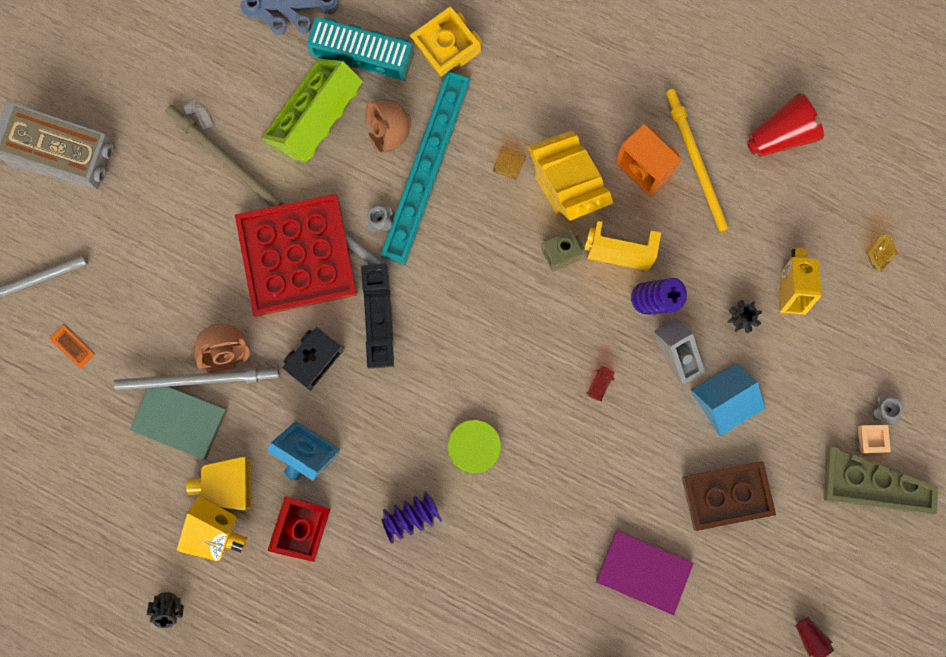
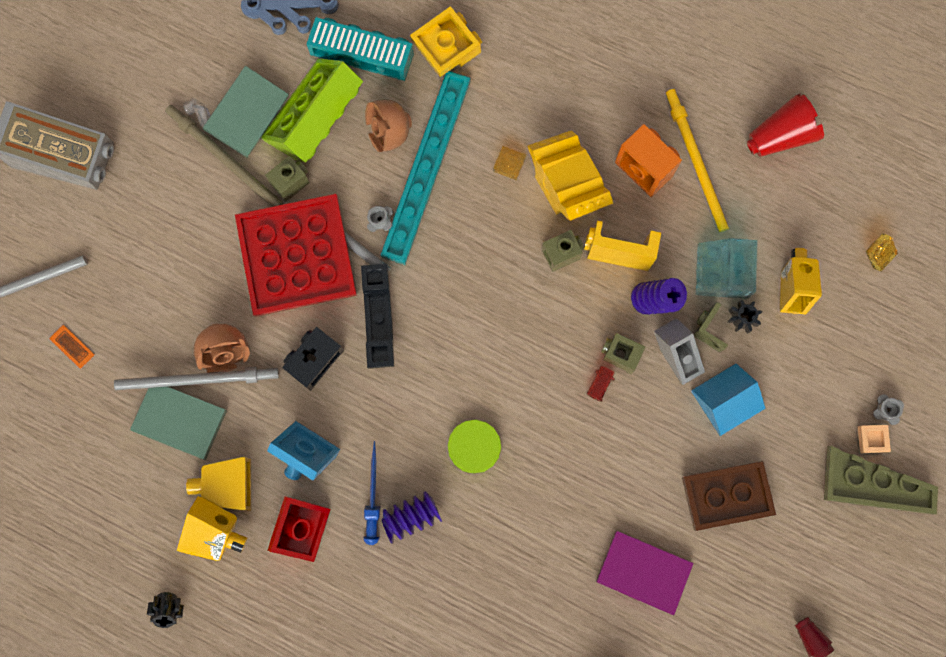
none -> sand green tile [203,66,289,158]
none -> olive brick [265,156,309,202]
none -> blue sword [363,441,380,545]
none -> olive brick [601,333,646,374]
none -> olive bracket [694,302,728,352]
none -> clear light blue slope [695,238,758,299]

